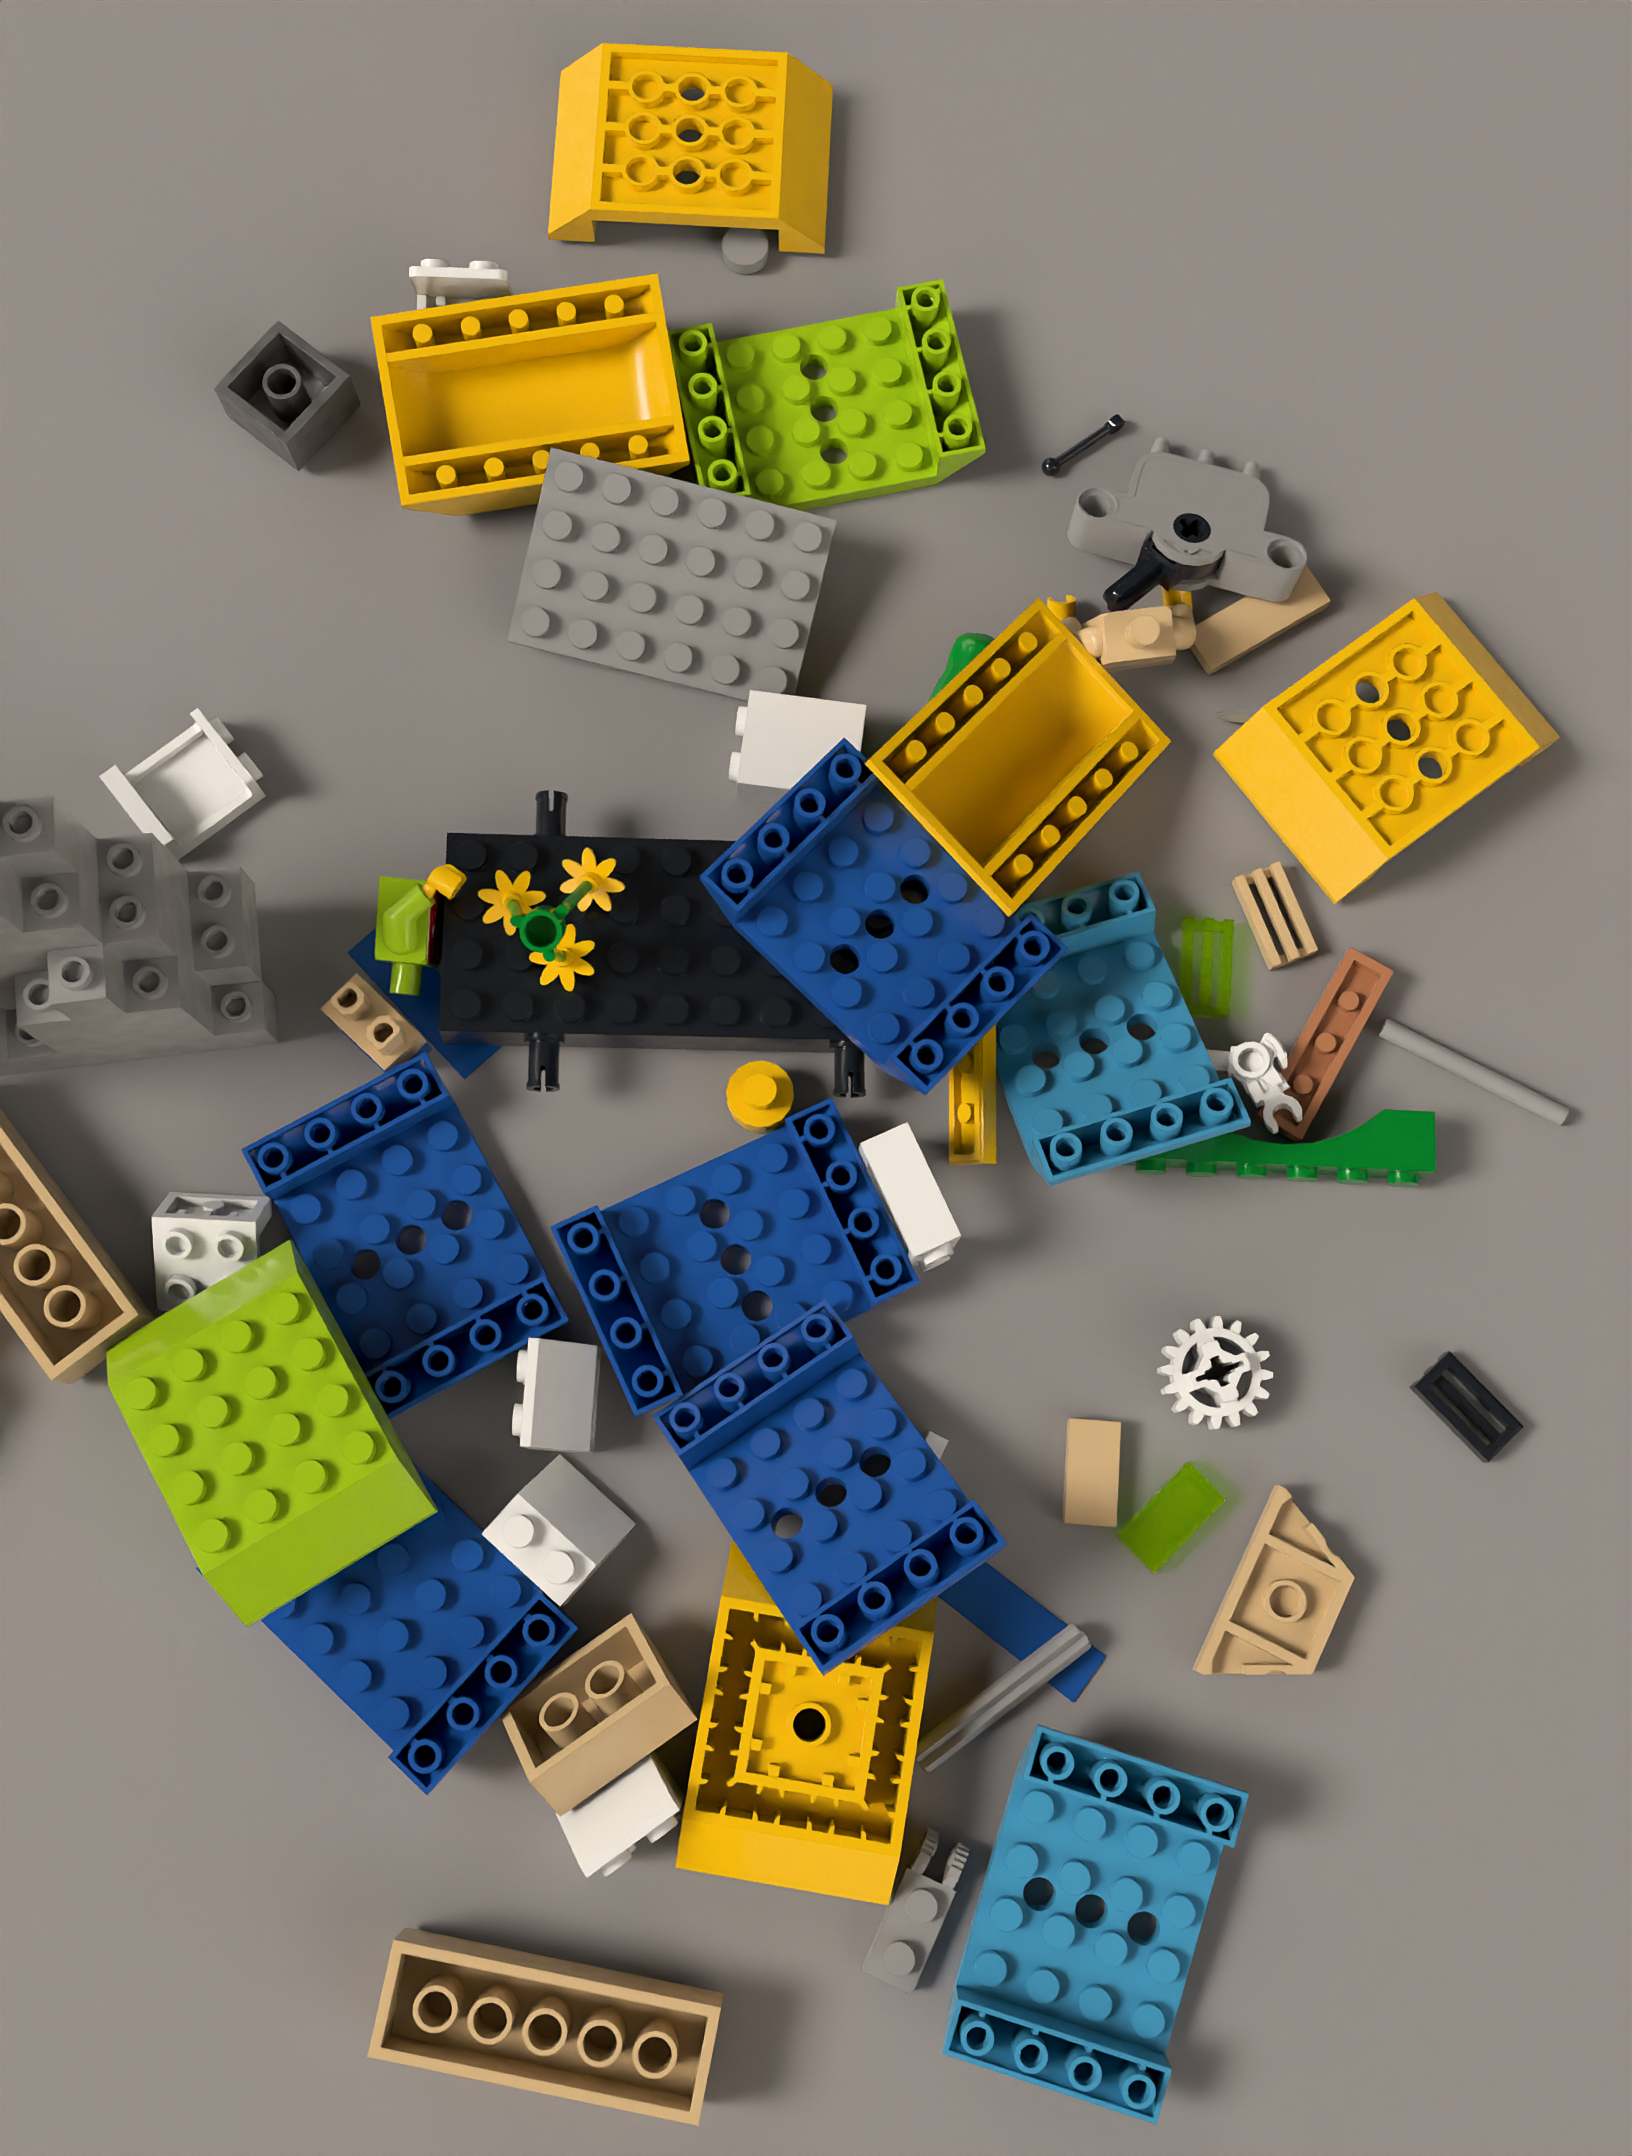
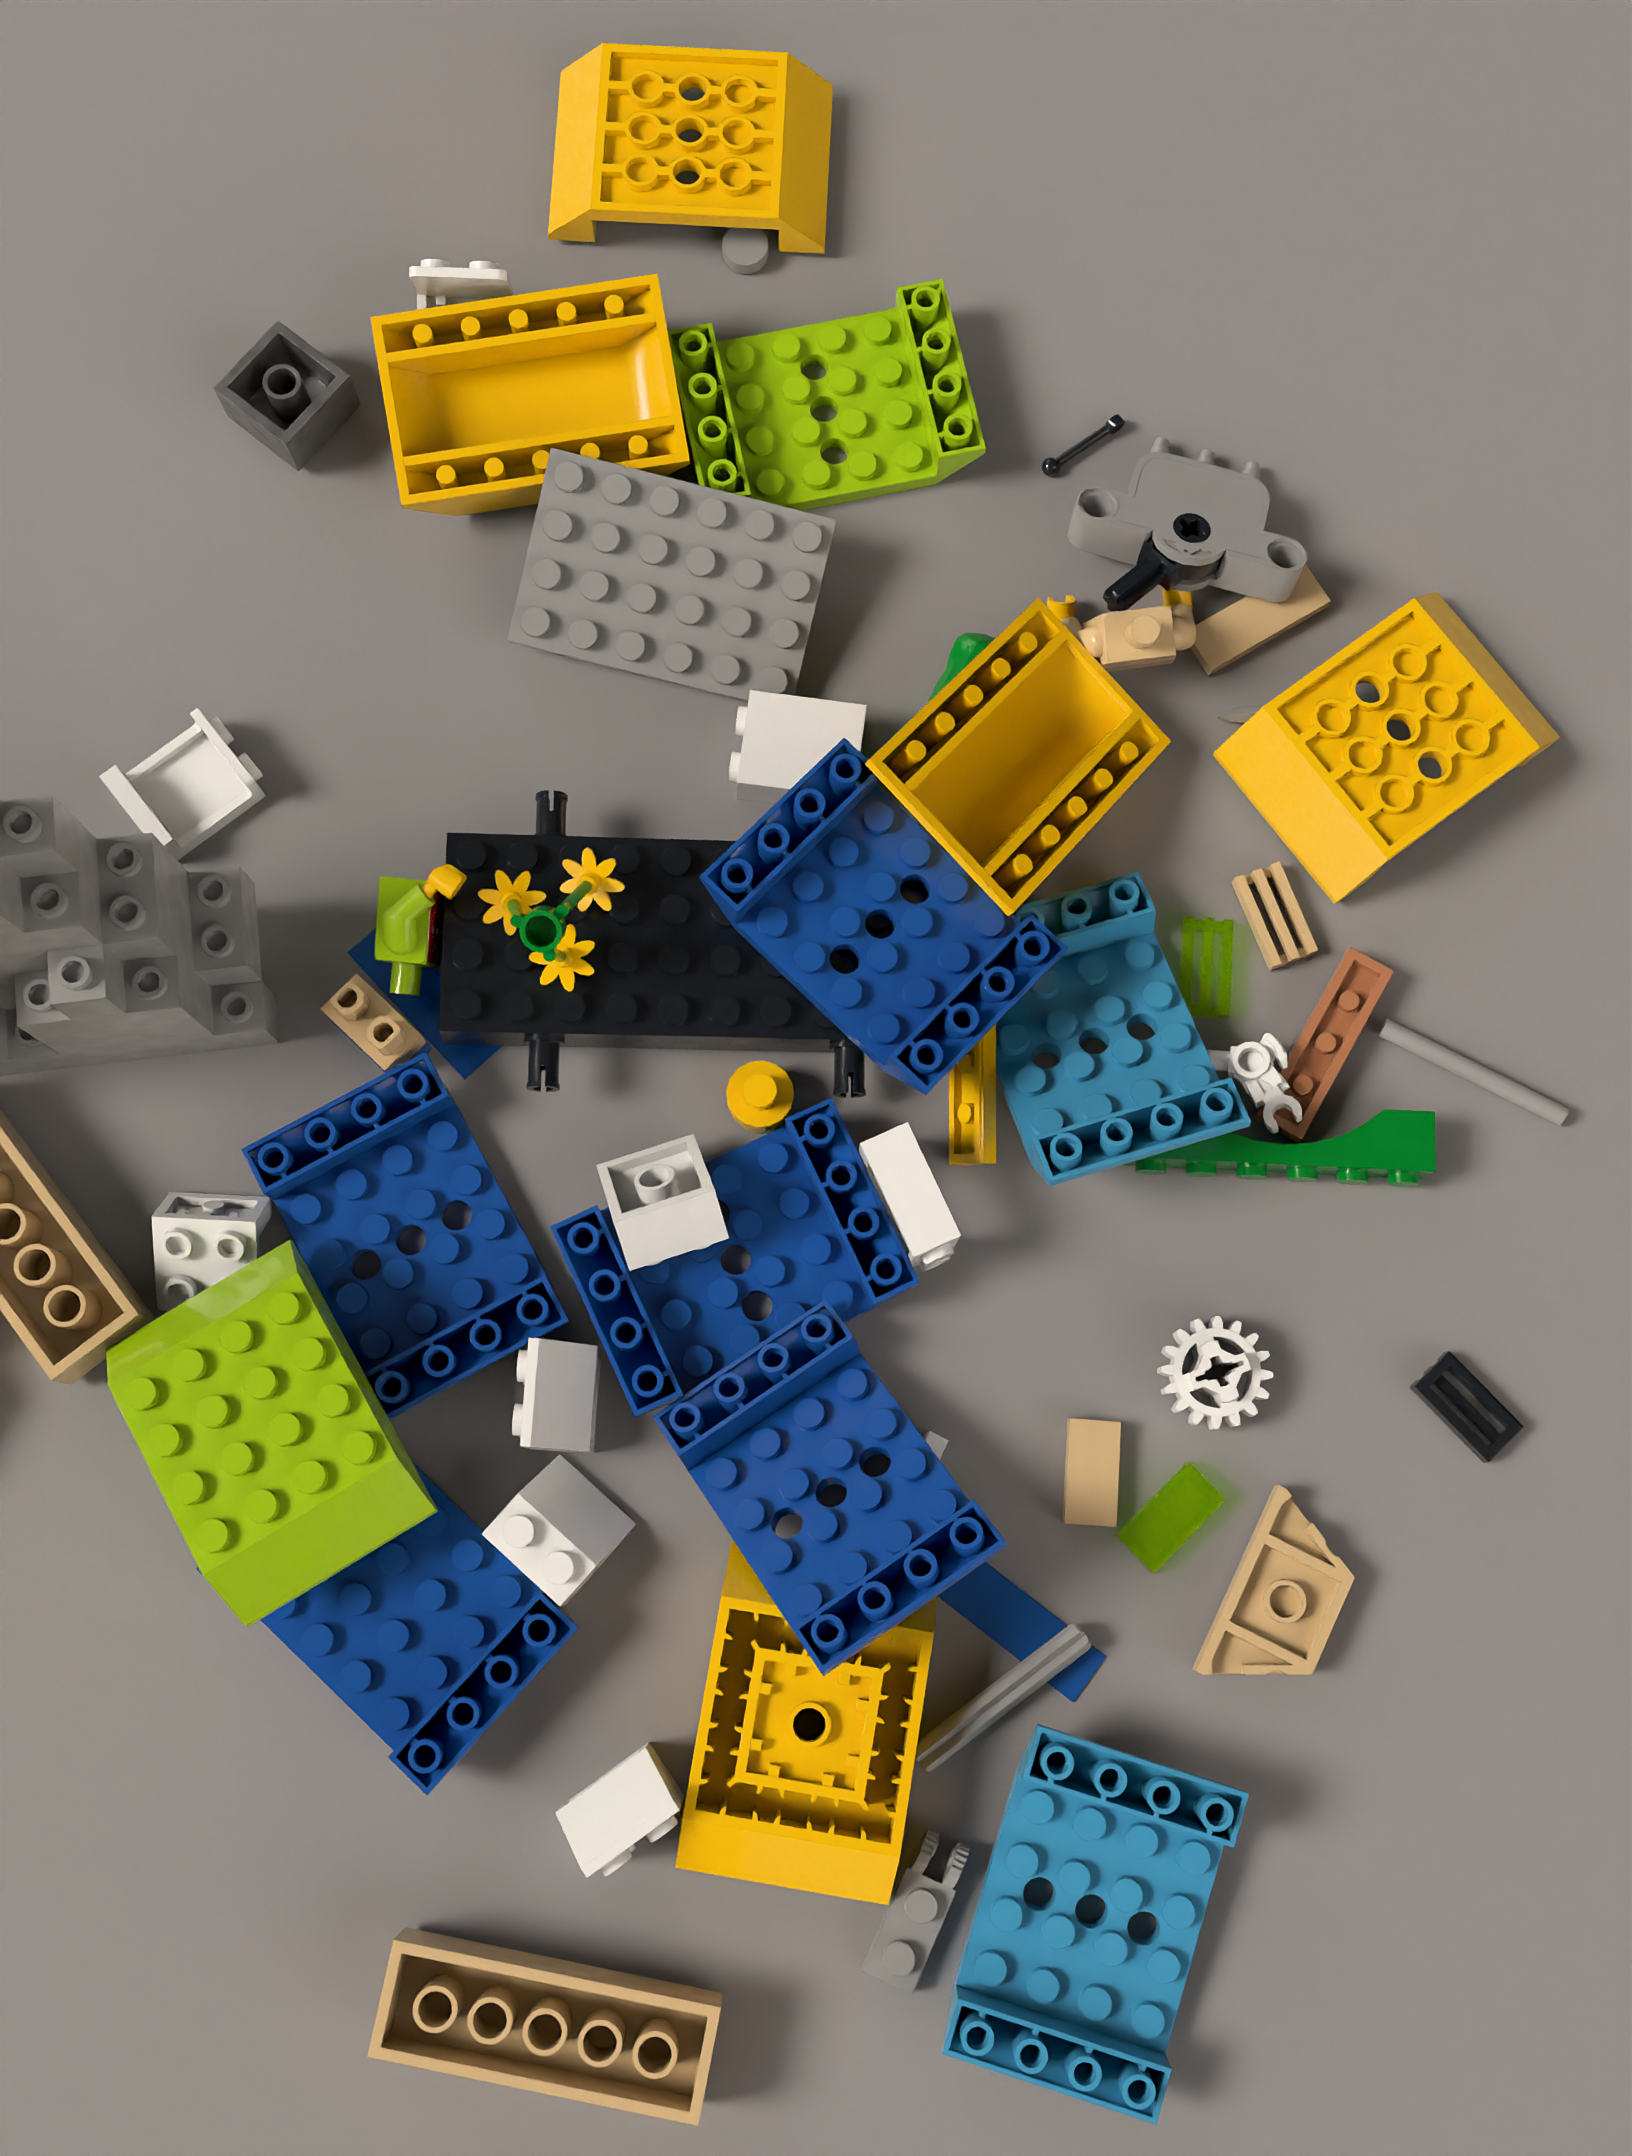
tan brick [500,1613,697,1817] -> none
none -> white slope [596,1134,729,1271]

